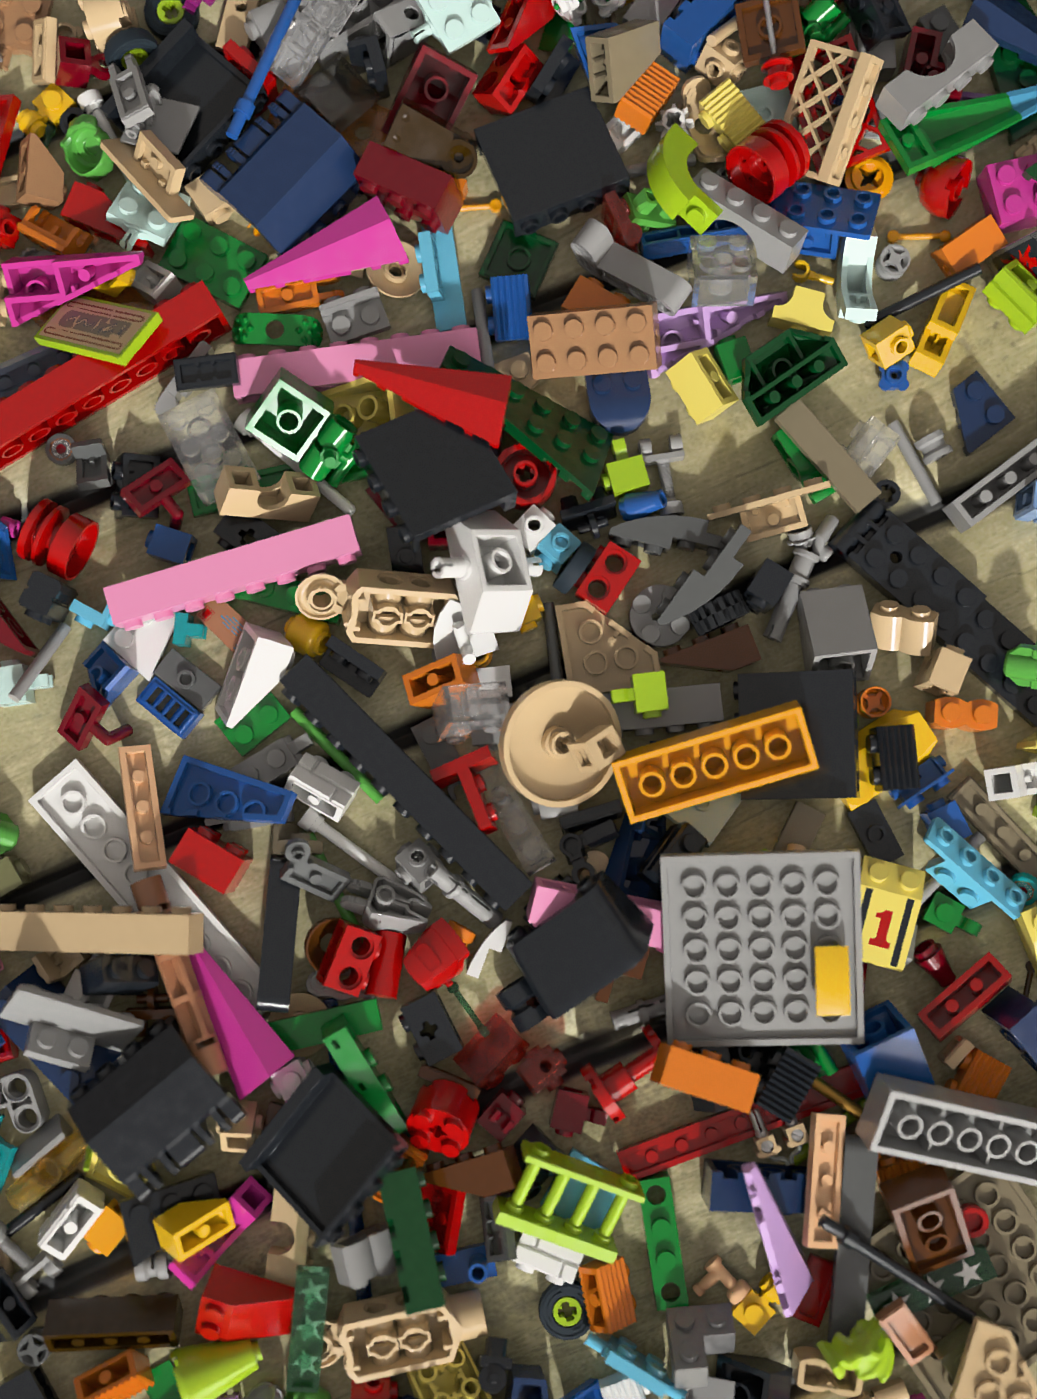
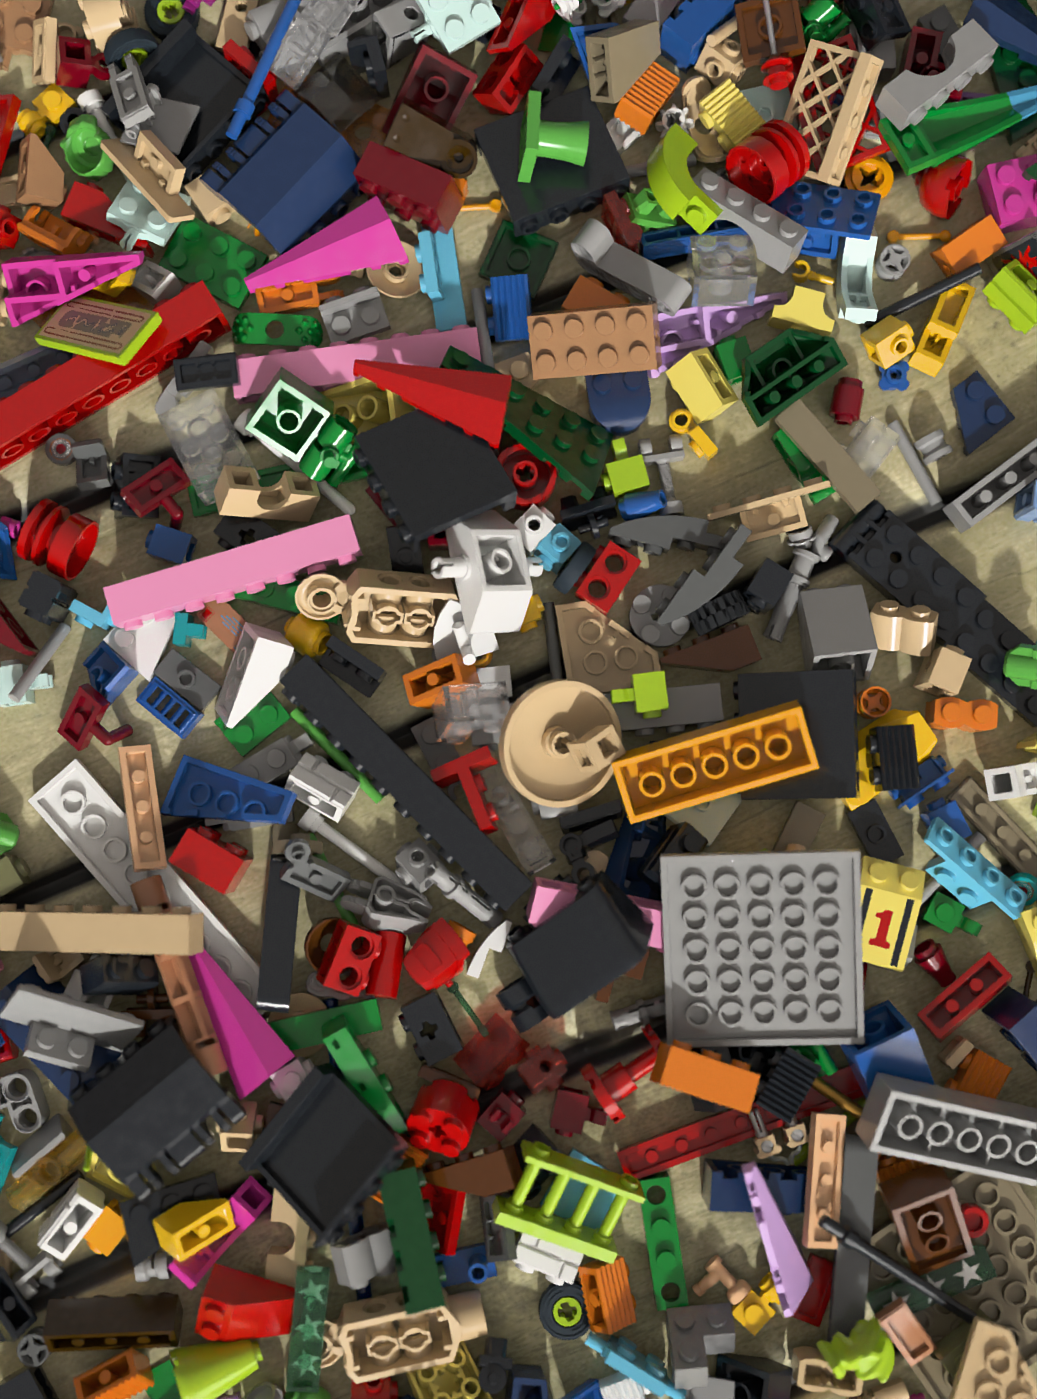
yellow slope [814,946,850,1016] -> none
black bush [875,479,901,509] -> none
none -> bright green plant [518,90,589,183]
none -> yellow plate [669,408,718,461]
none -> dark red brick [829,377,865,426]

